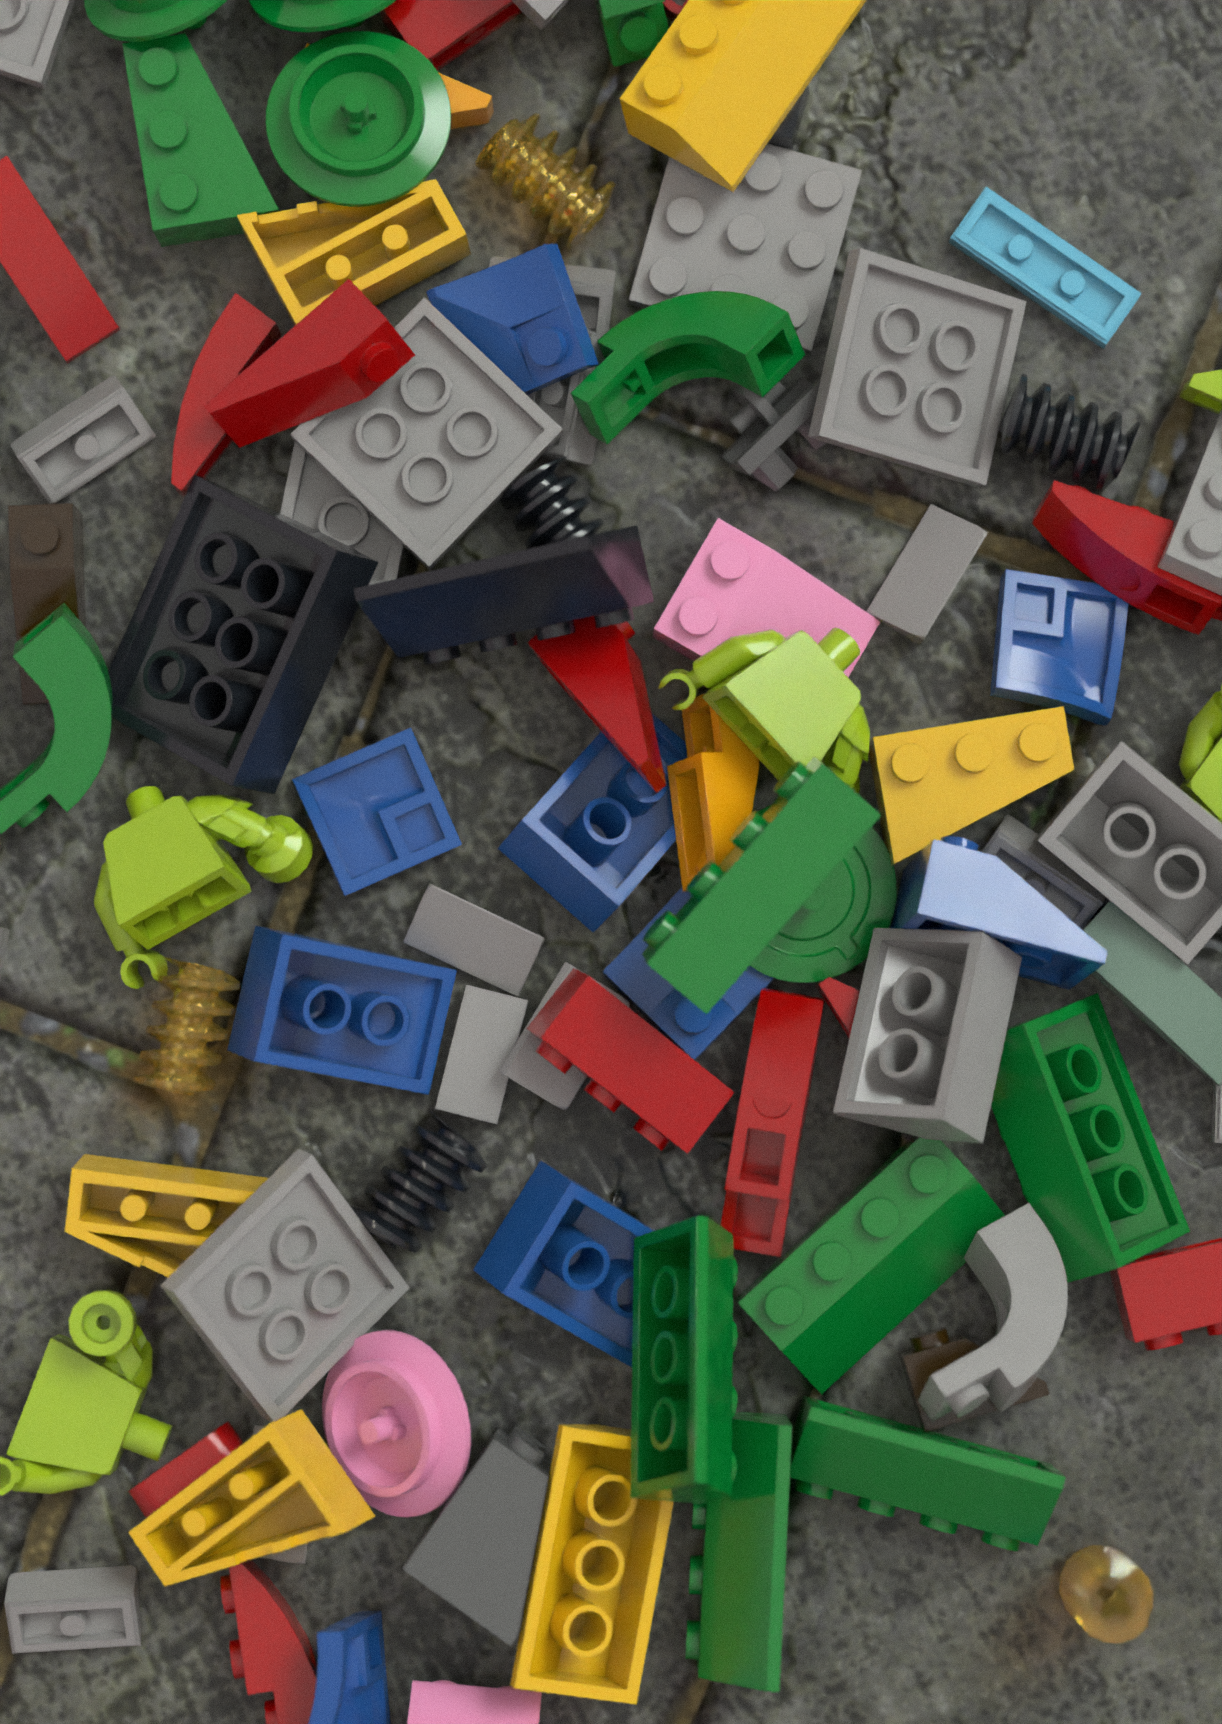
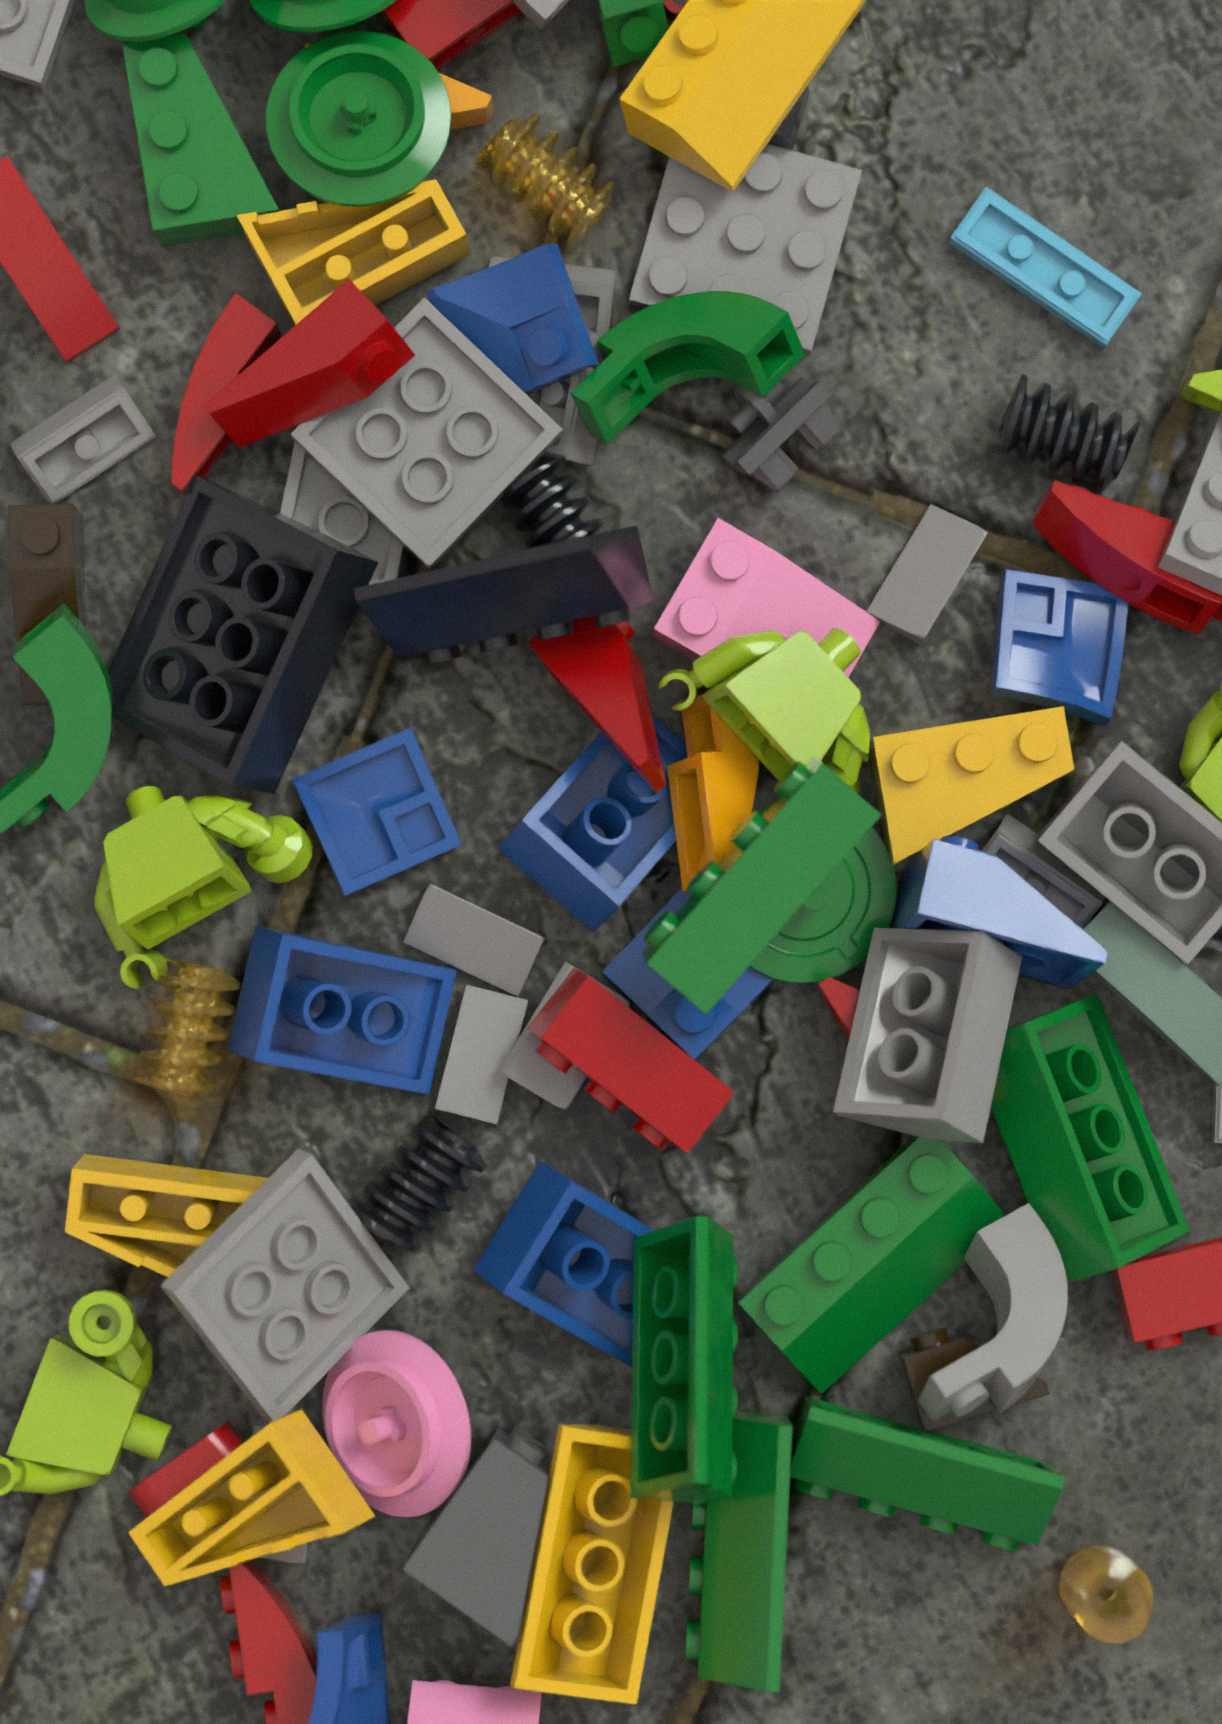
light grey slope [4,1565,141,1654] -> none
red slope [720,988,825,1257] -> none
light grey plate [808,248,1027,487] -> none

